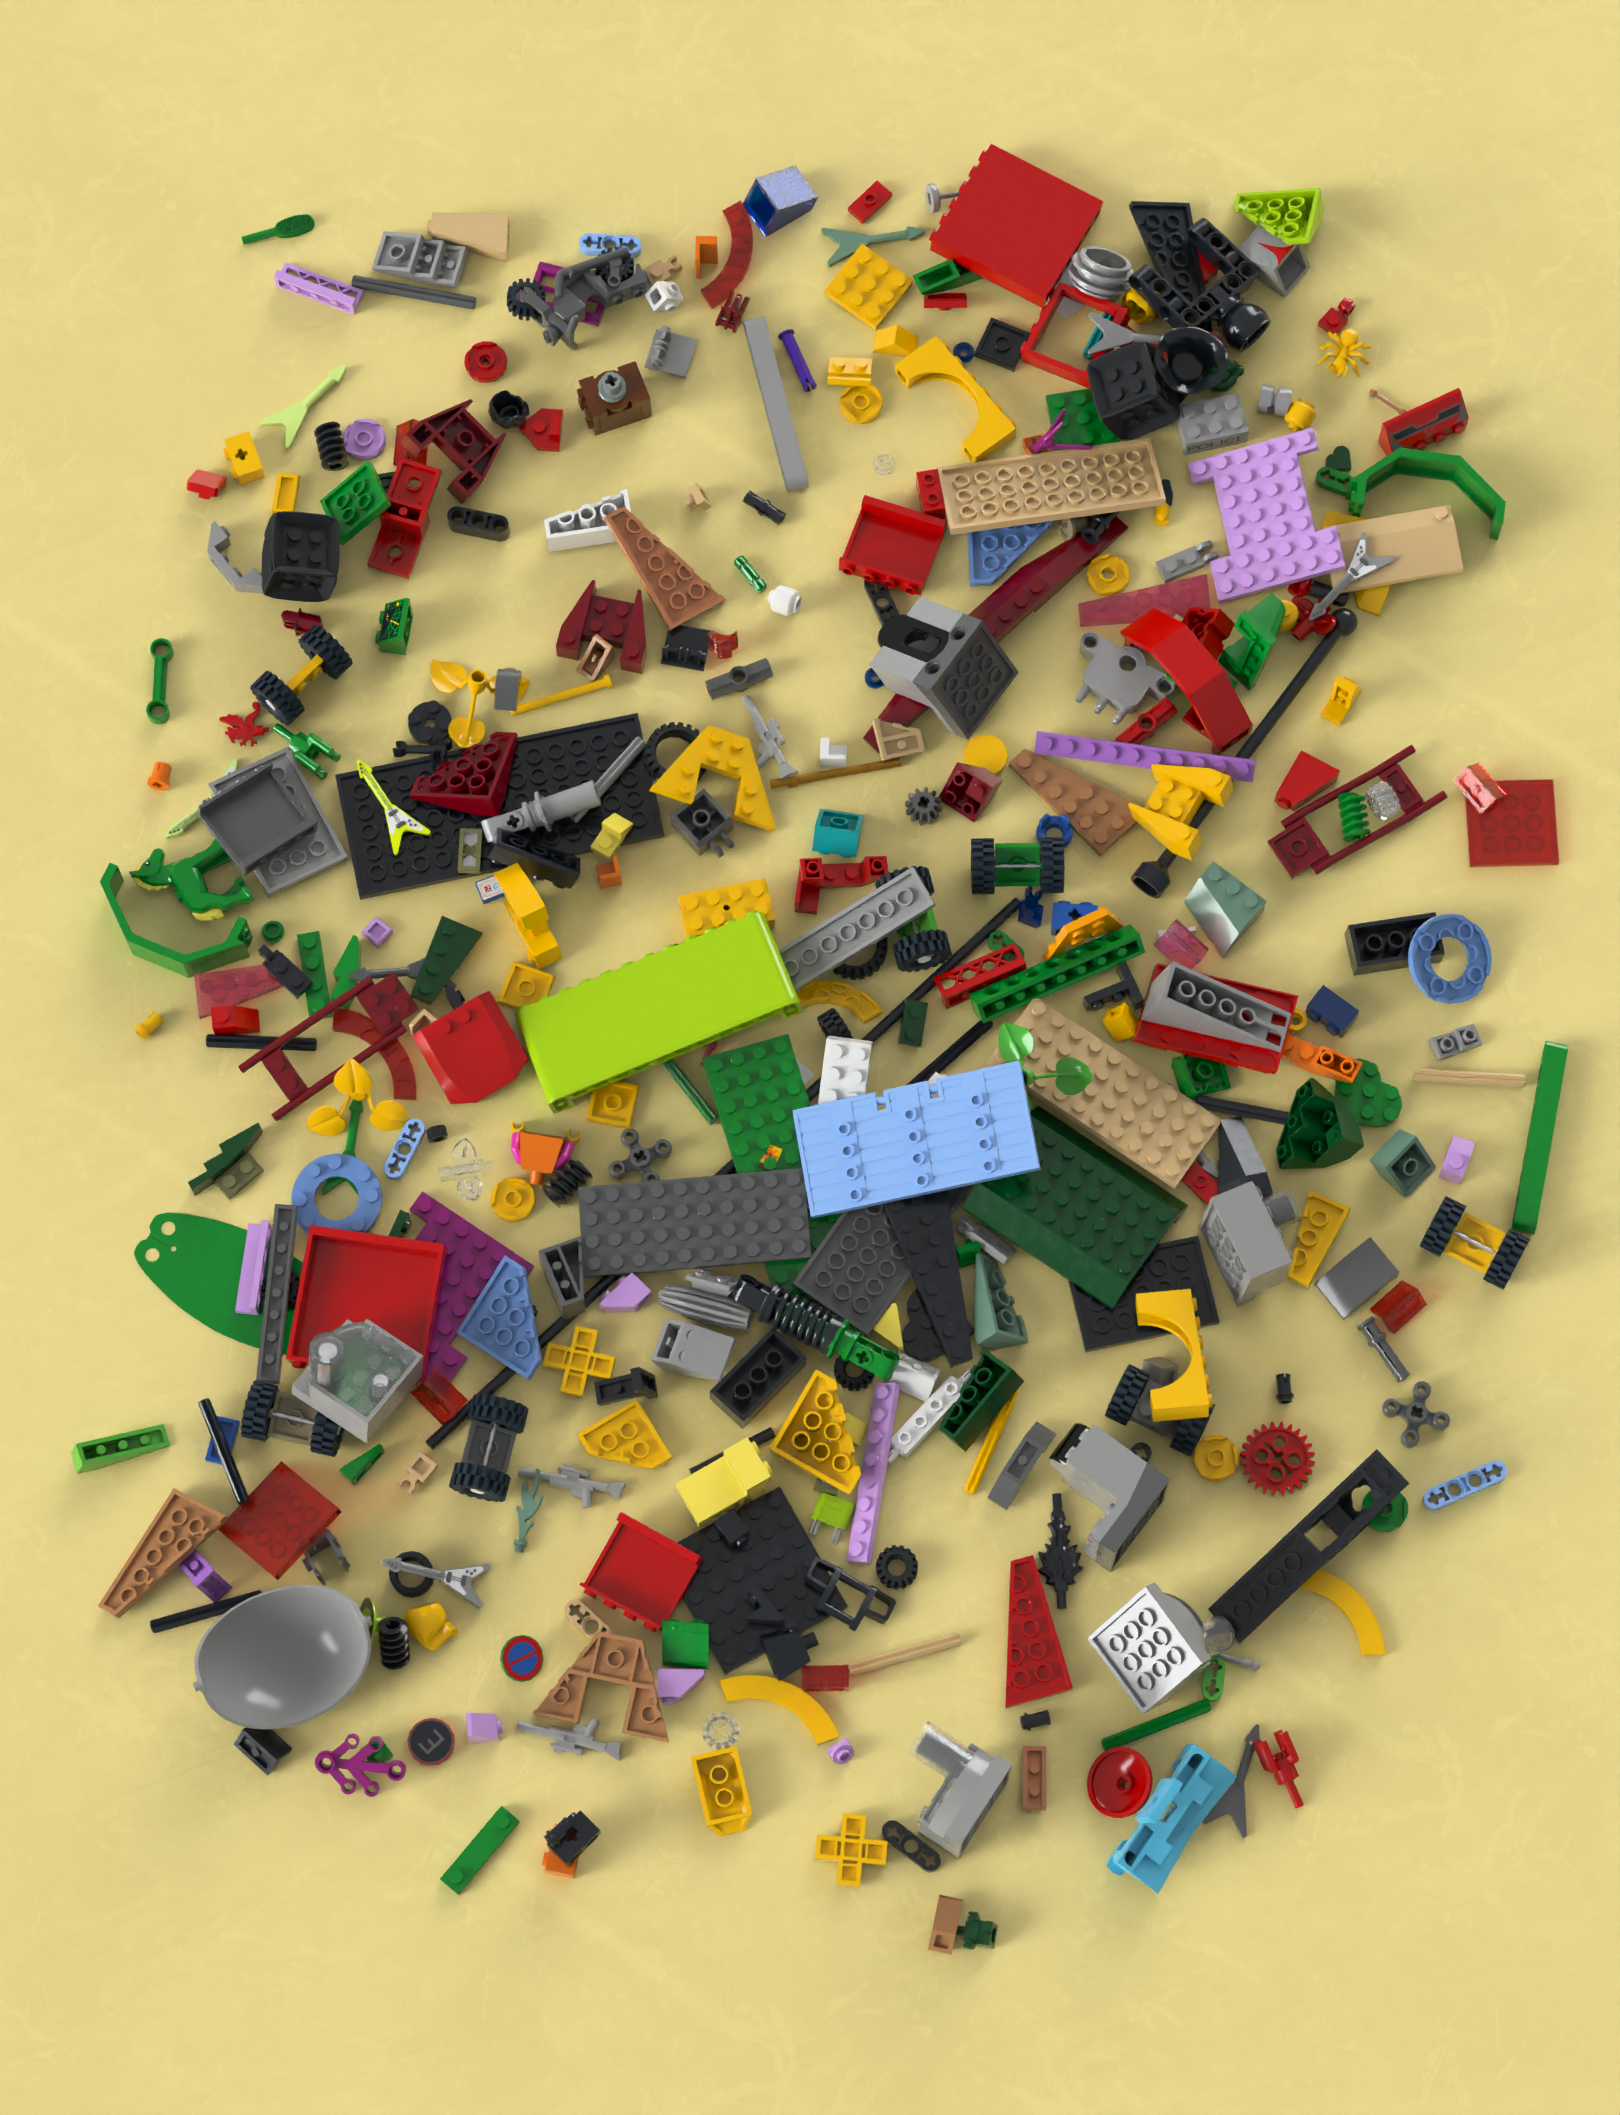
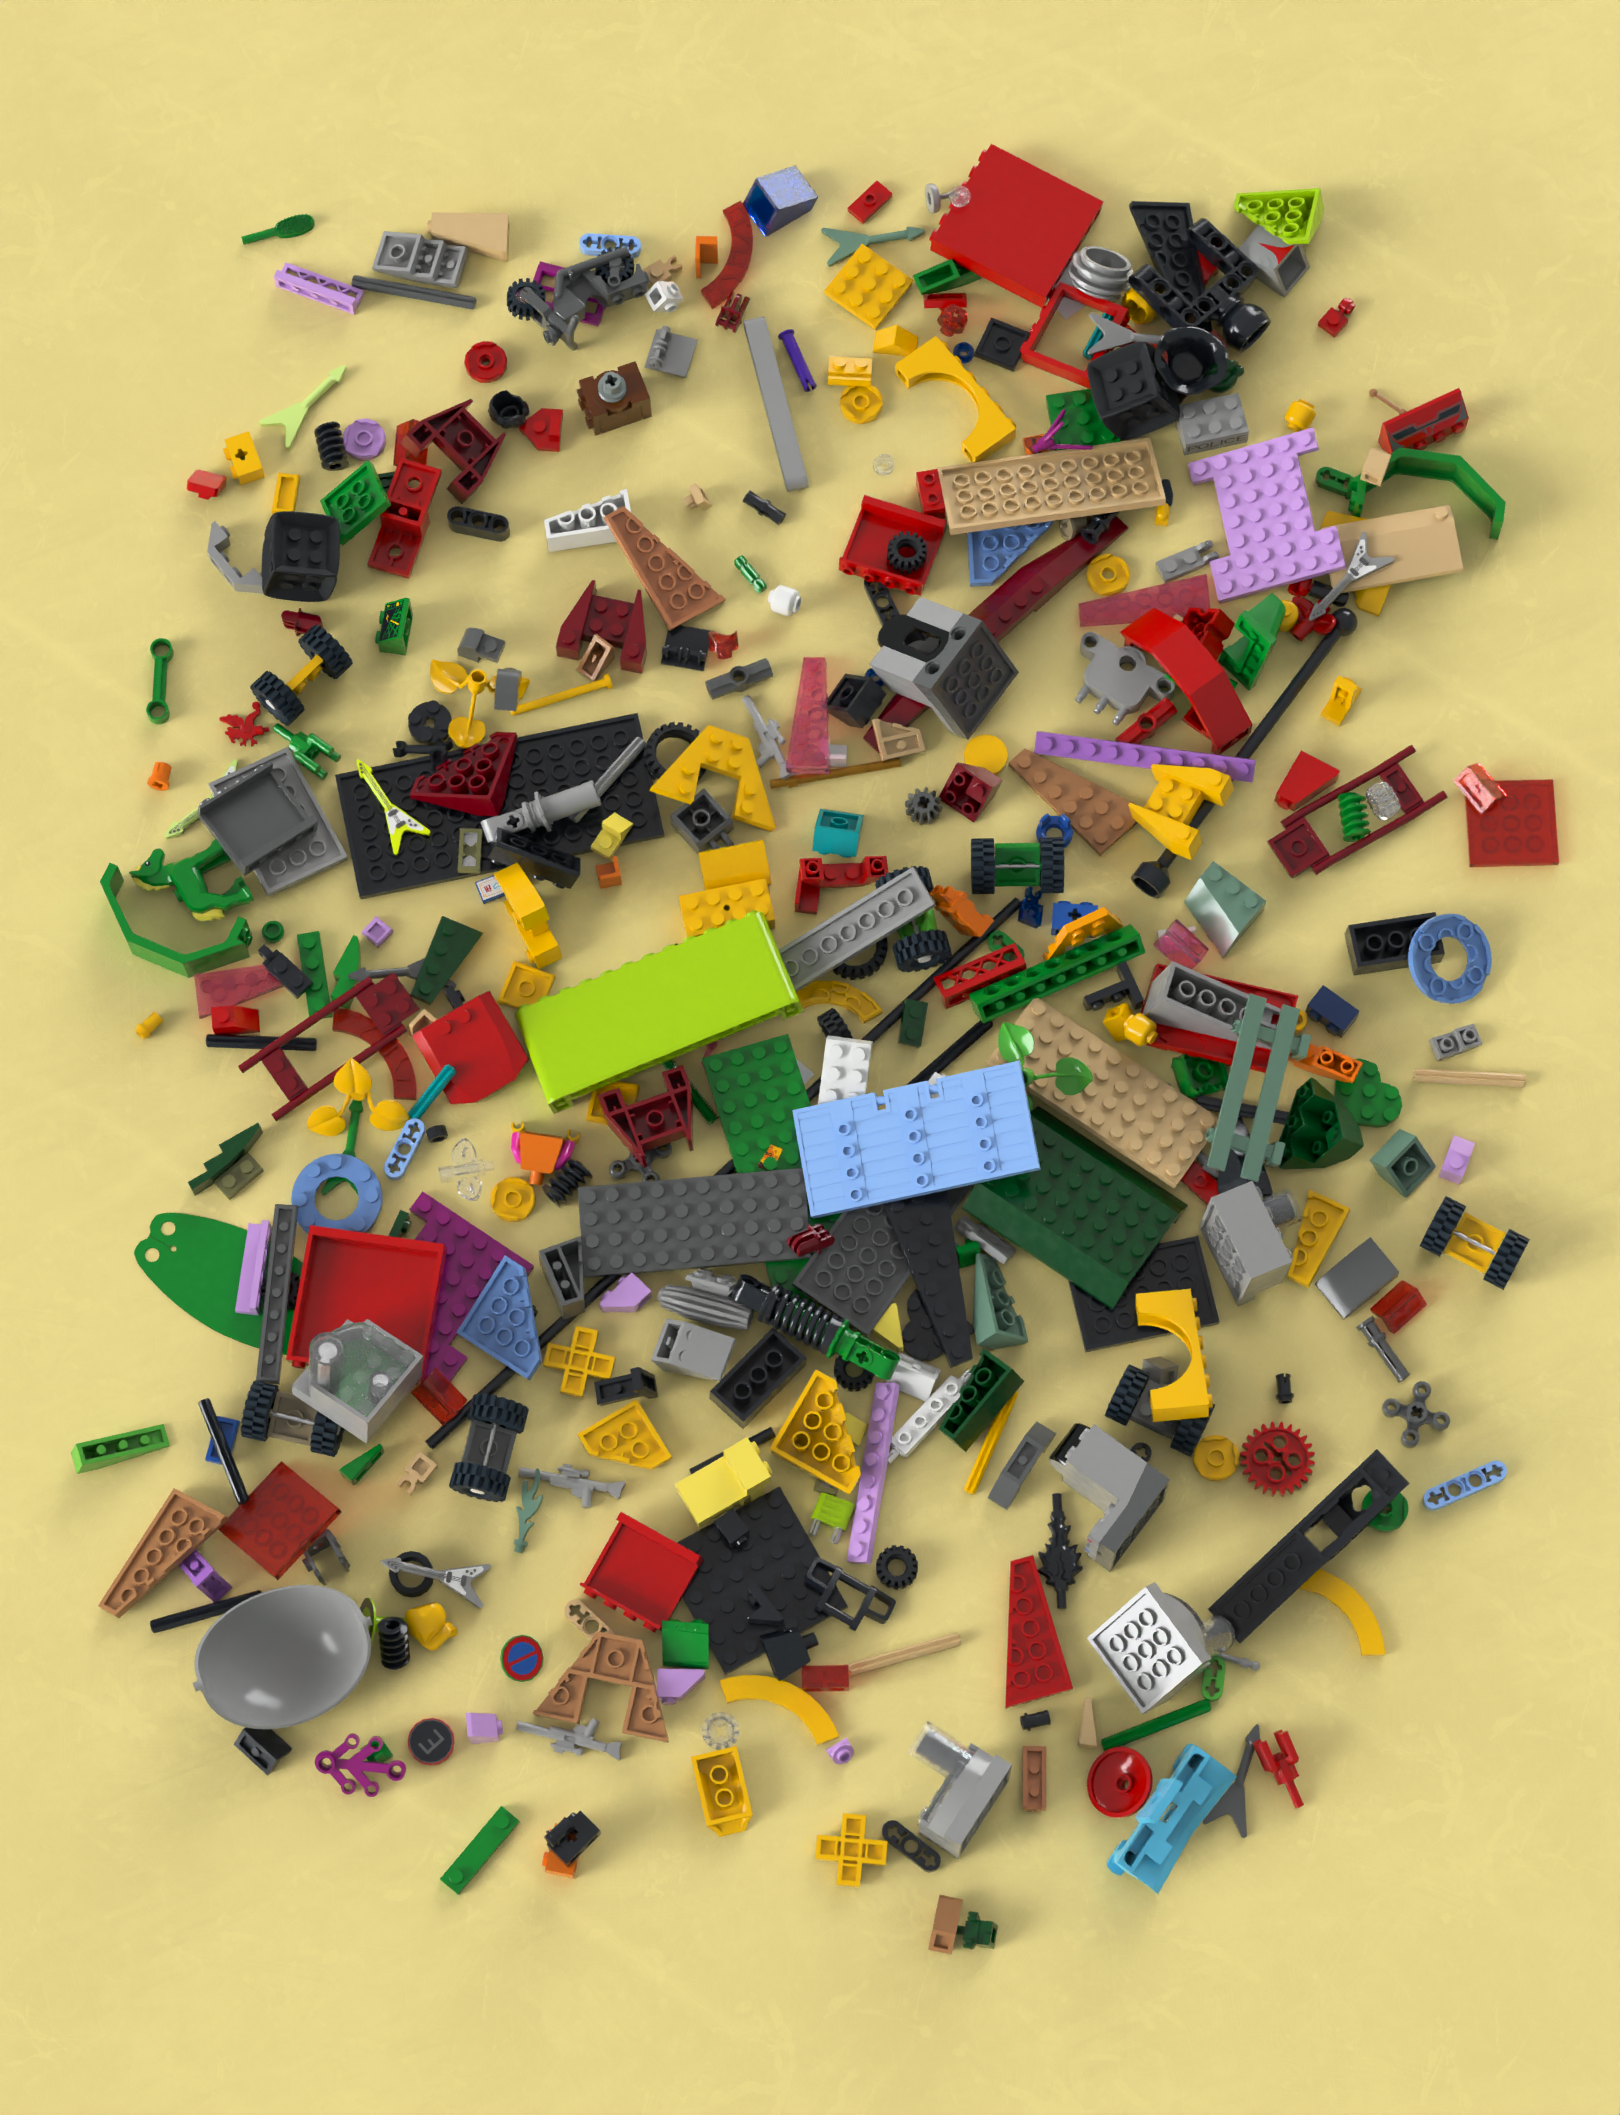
light grey wheel [1257,384,1292,416] -> none
yellow animal [1317,329,1371,378] -> none
dark green tile [1325,446,1351,472] -> none
green beam [1511,1041,1568,1235] -> none
none -> teal axle [408,1064,456,1119]
none -> dark grey brick [457,628,506,663]
none -> dark red wedge [598,1065,694,1168]
none -> yellow tile [698,840,772,890]
none -> clear pink wing [786,657,830,774]
none -> dark red arm [786,1224,835,1258]
none -> black slope [821,674,886,728]
none -> black tyre [887,531,927,574]
none -> orange hips [930,885,994,937]
none -> clear red piece [937,304,968,337]
none -> clear plate [949,186,971,207]
none -> tan slope [1077,1697,1098,1750]
none -> yellow head [1123,1013,1158,1047]
none -> sand green fence [1205,993,1312,1182]
none -> tan brick [1360,448,1391,487]

